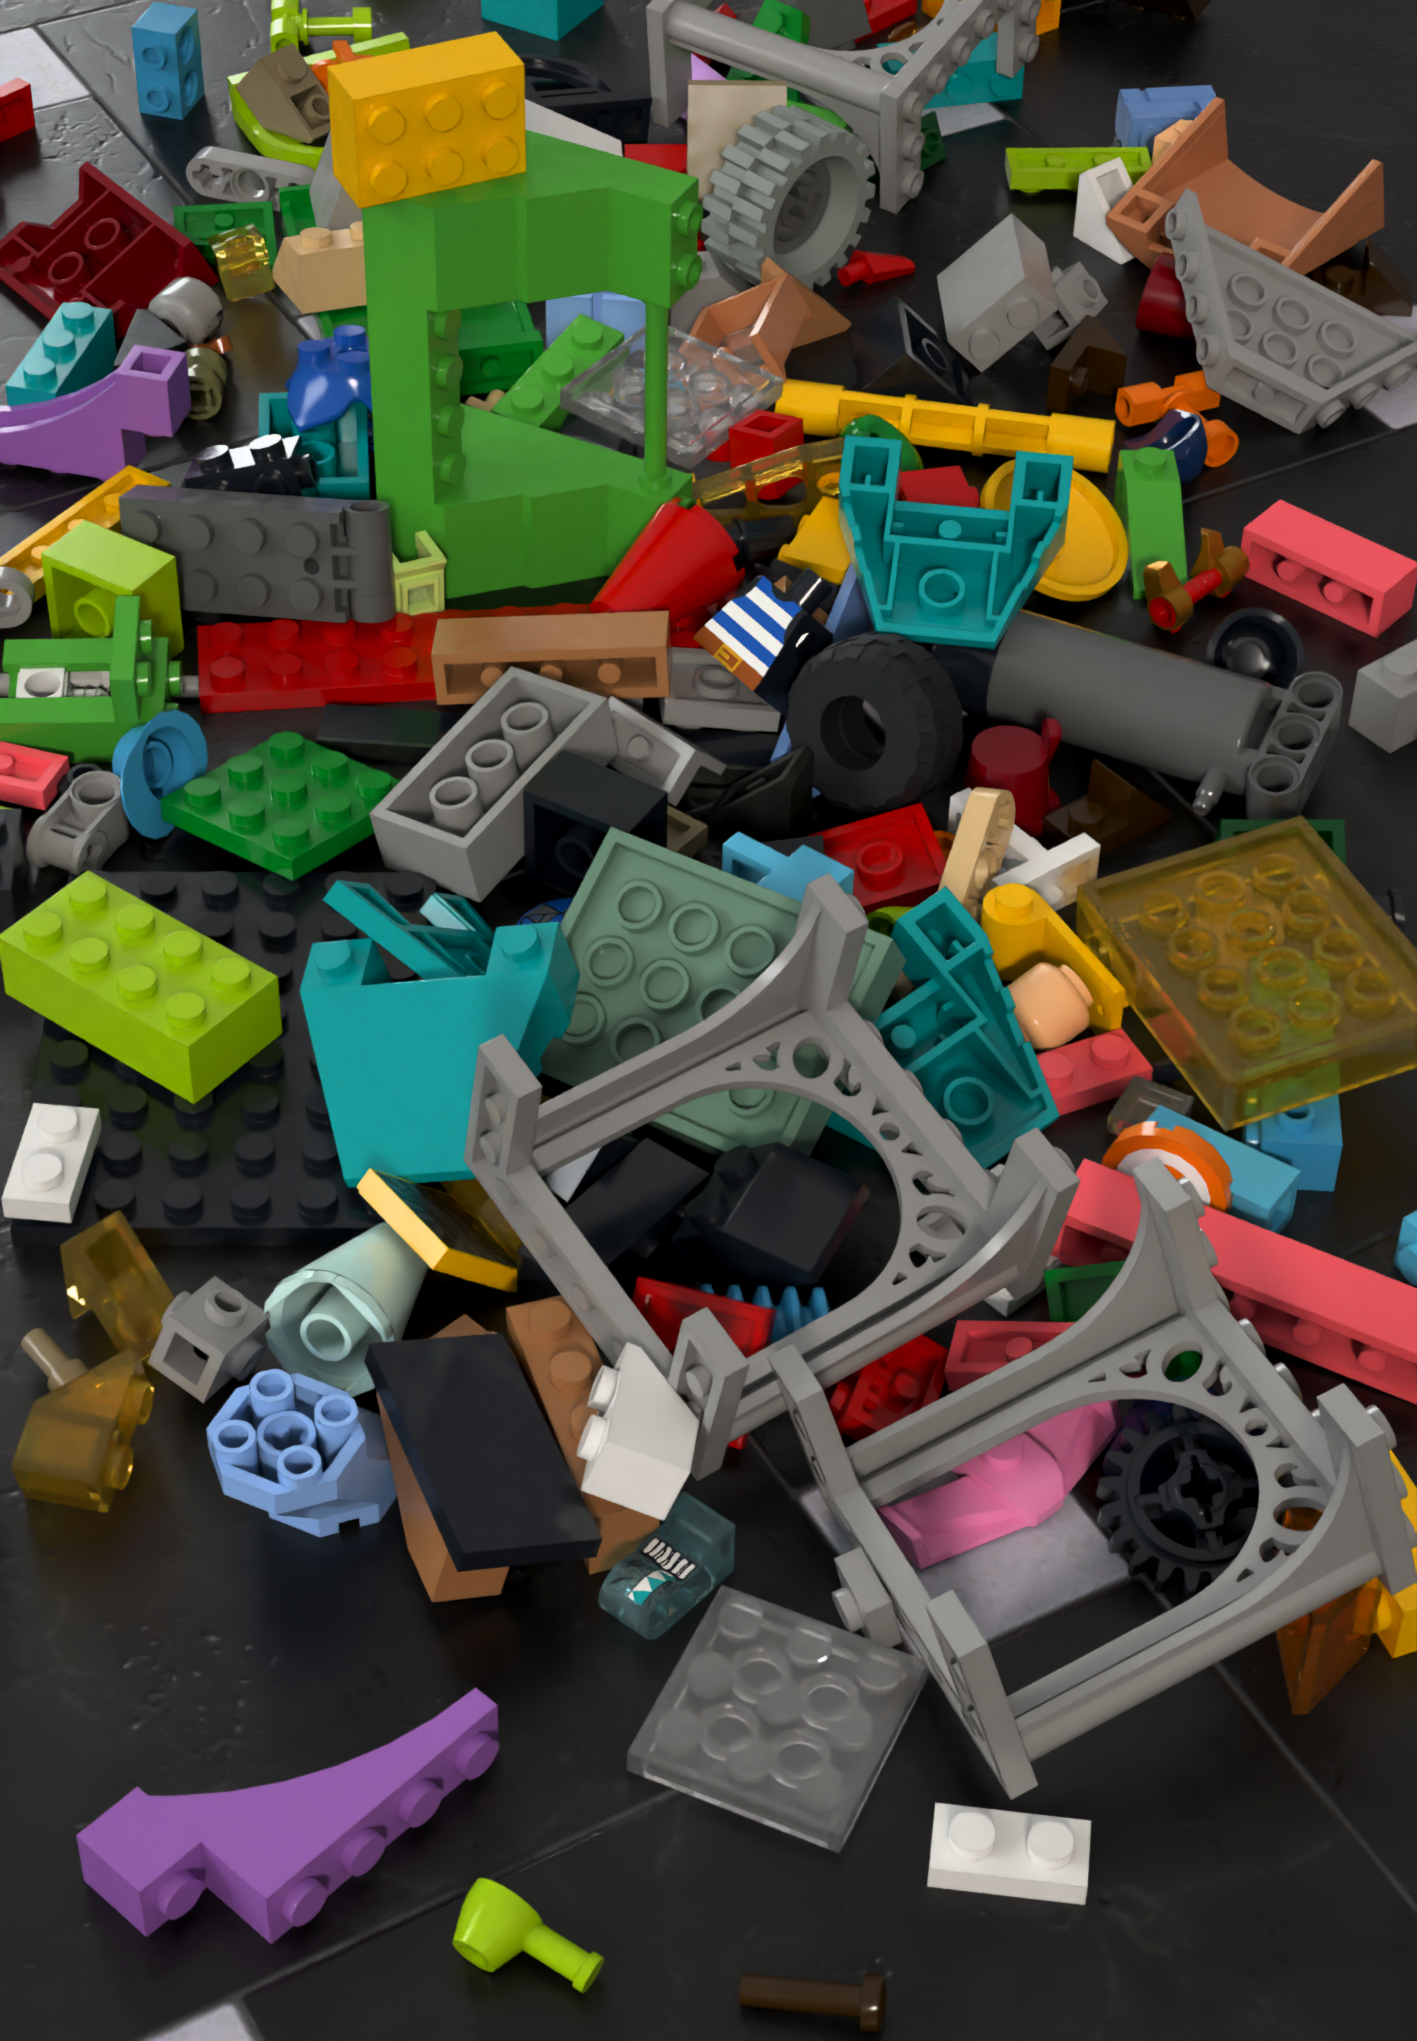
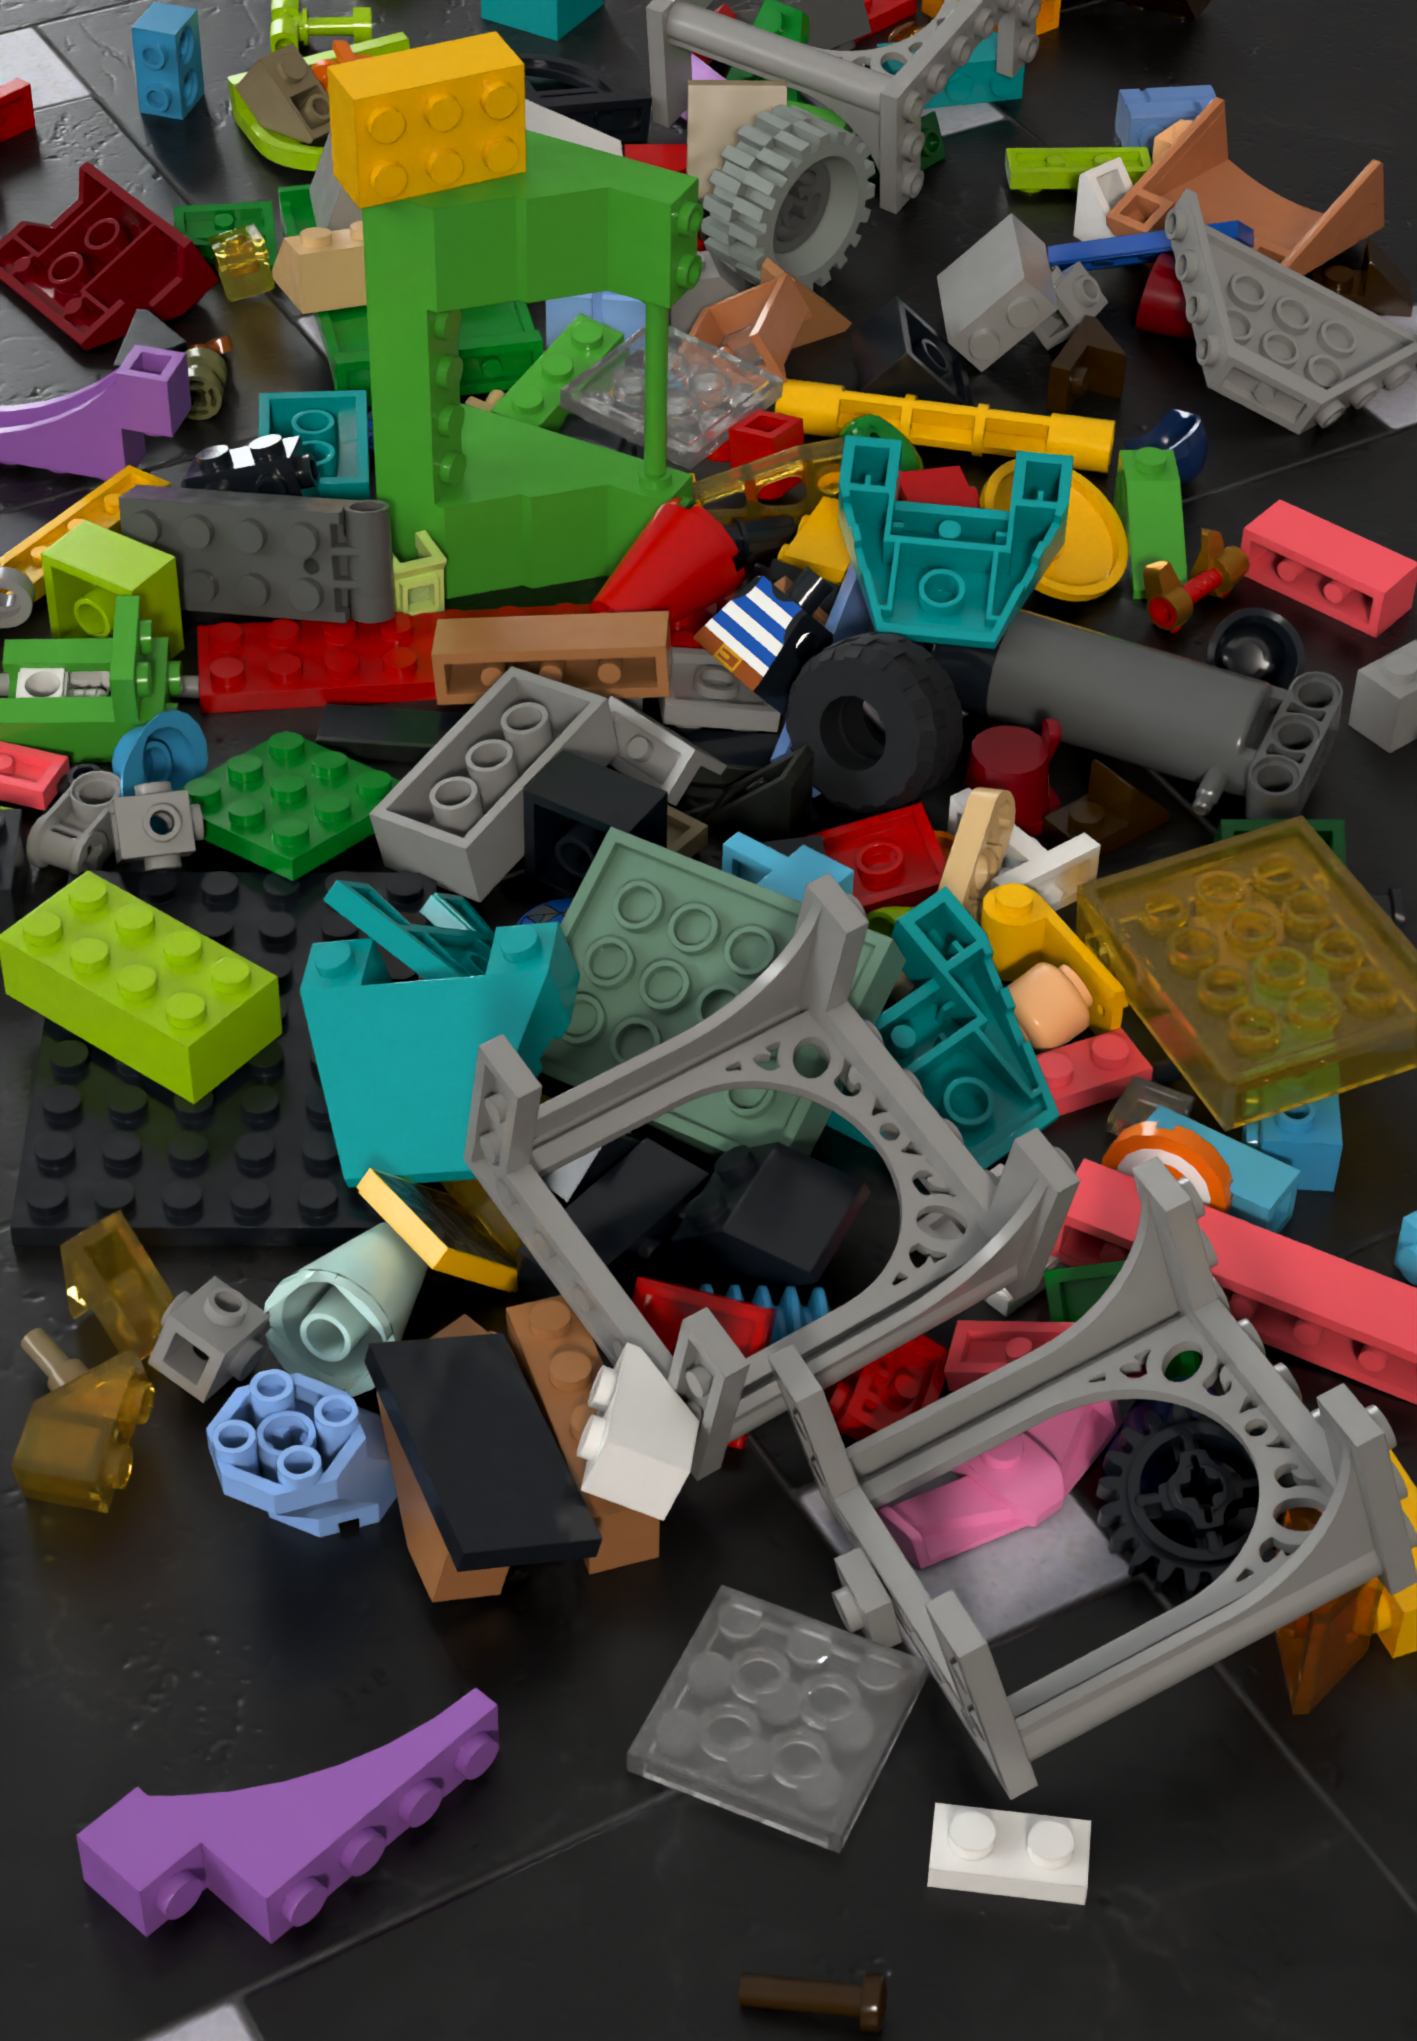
white plate [1,1103,102,1223] -> none
teal brick [5,302,117,406] -> none
light grey head [147,276,223,346] -> none
light grey beam [186,146,315,212] -> none
blue brick [284,325,372,432] -> none
lime bar [452,1878,604,1993] -> none
clear light blue leg [598,1491,735,1640] -> none
red bar [837,250,916,287] -> none
orange bar [1115,370,1239,467] -> none
none -> light grey brick [108,781,204,872]
none -> blue tile [1047,220,1254,271]

